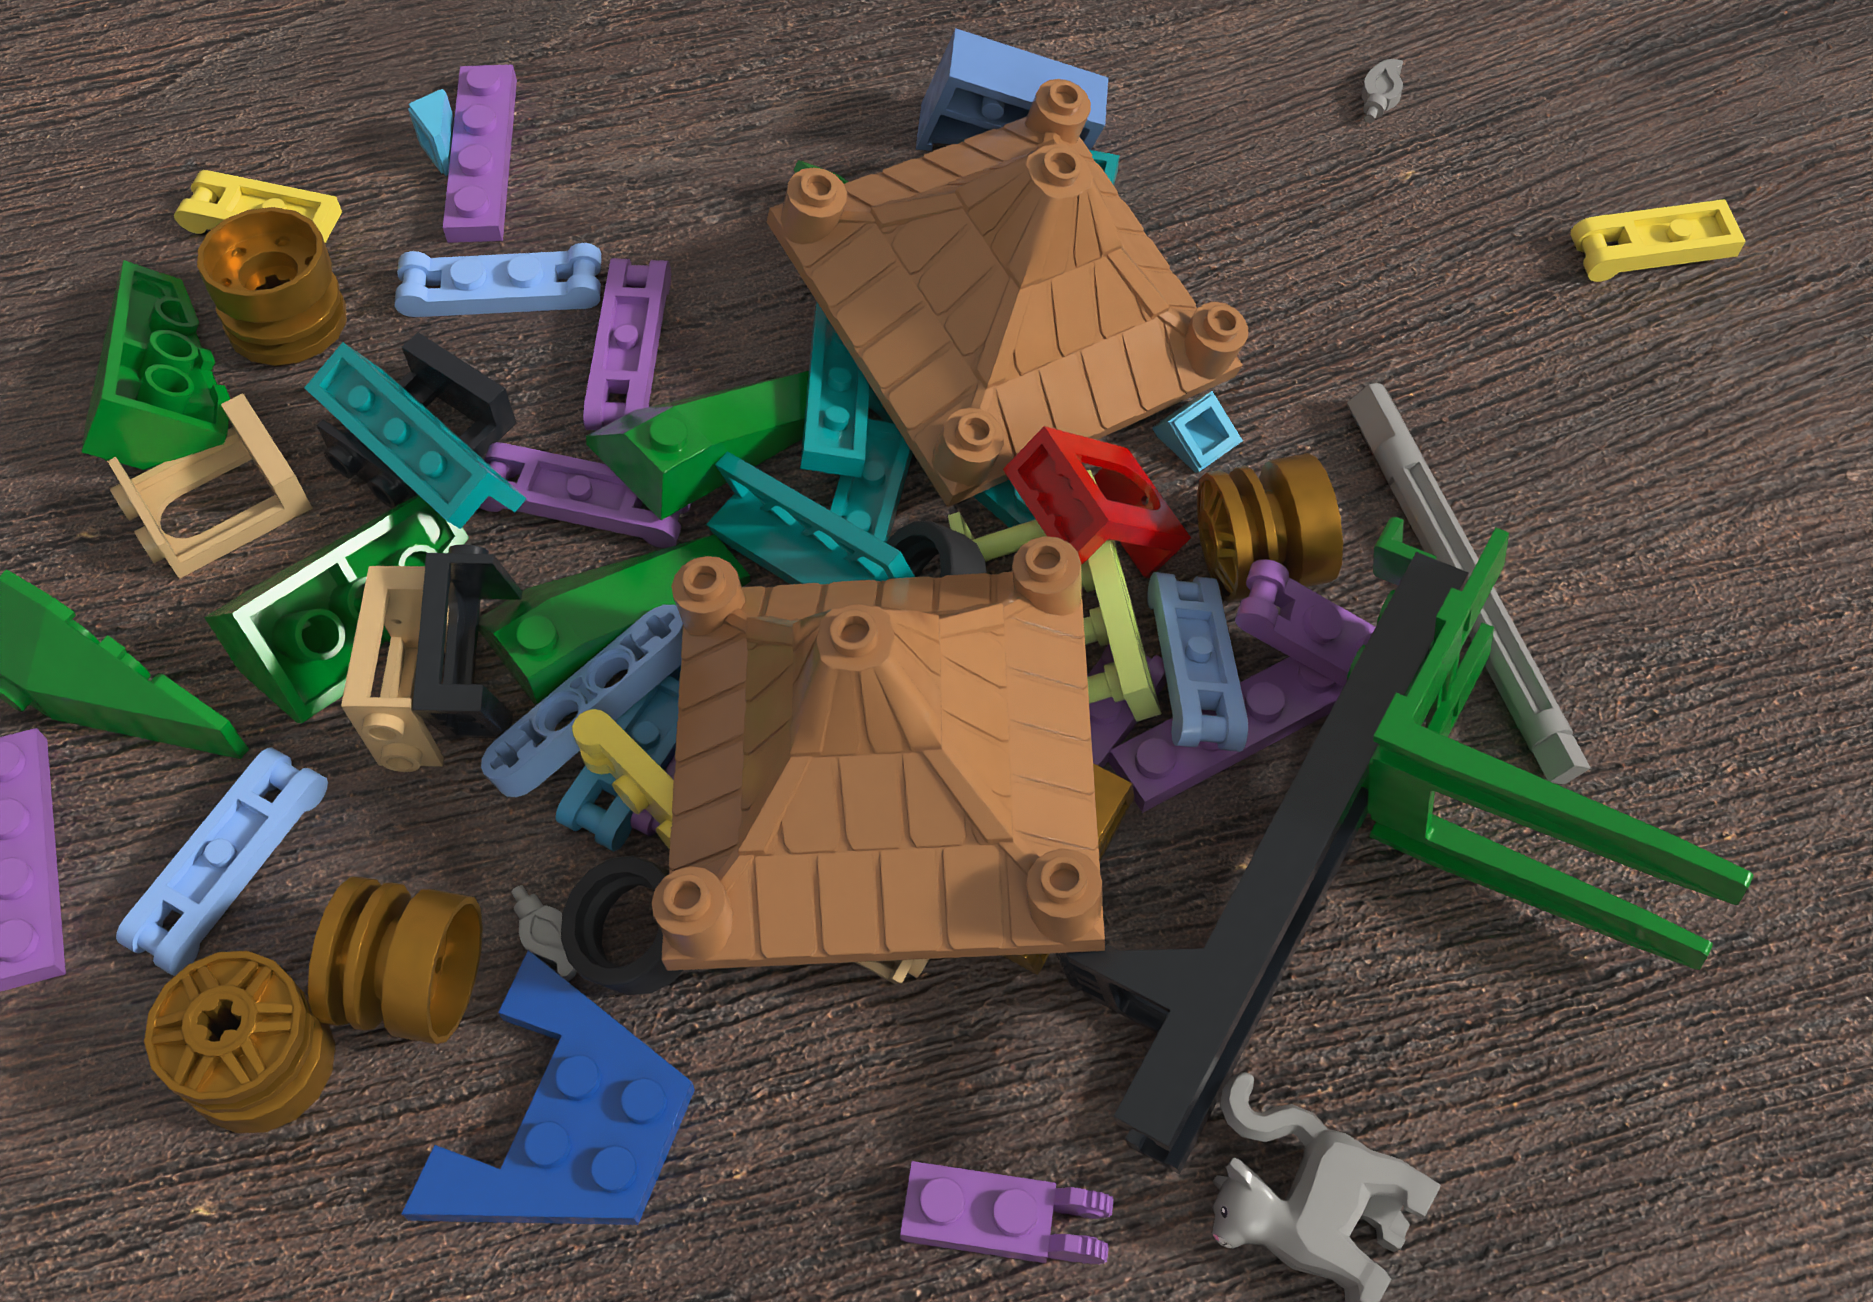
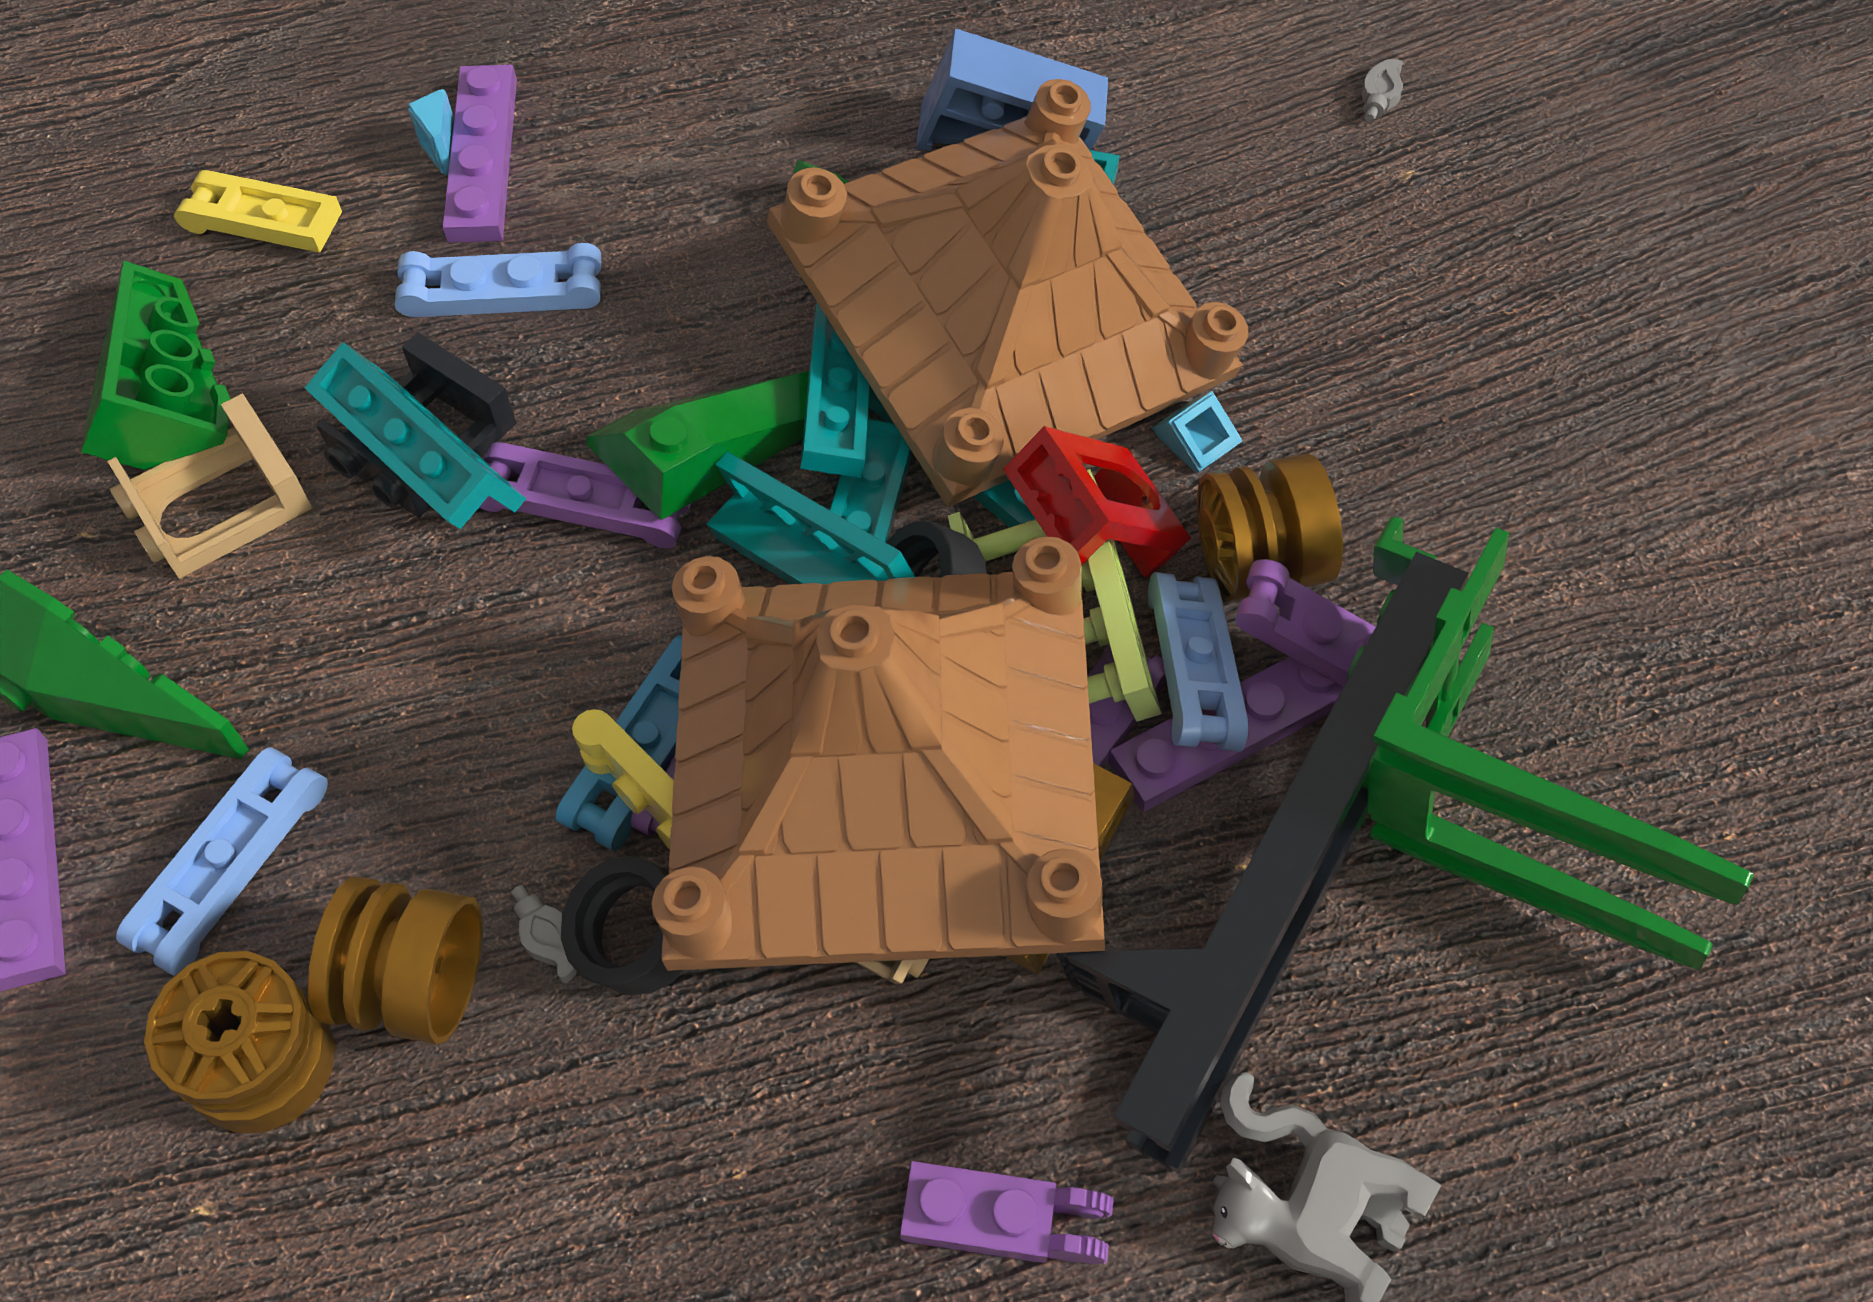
pearl gold wheel [197,207,347,366] -> none
green wedge [204,495,469,723] -> none
tan panel [341,566,449,772] -> none
blue wing [402,950,695,1225] -> none
black panel [412,545,522,738] -> none
green wedge [478,534,751,706] -> none
light blue beam [481,605,683,797] -> none
medium lavender plate [583,258,671,431] -> none
light grey piece [1347,383,1591,785] -> none
light yellow plate [1570,199,1746,282] -> none

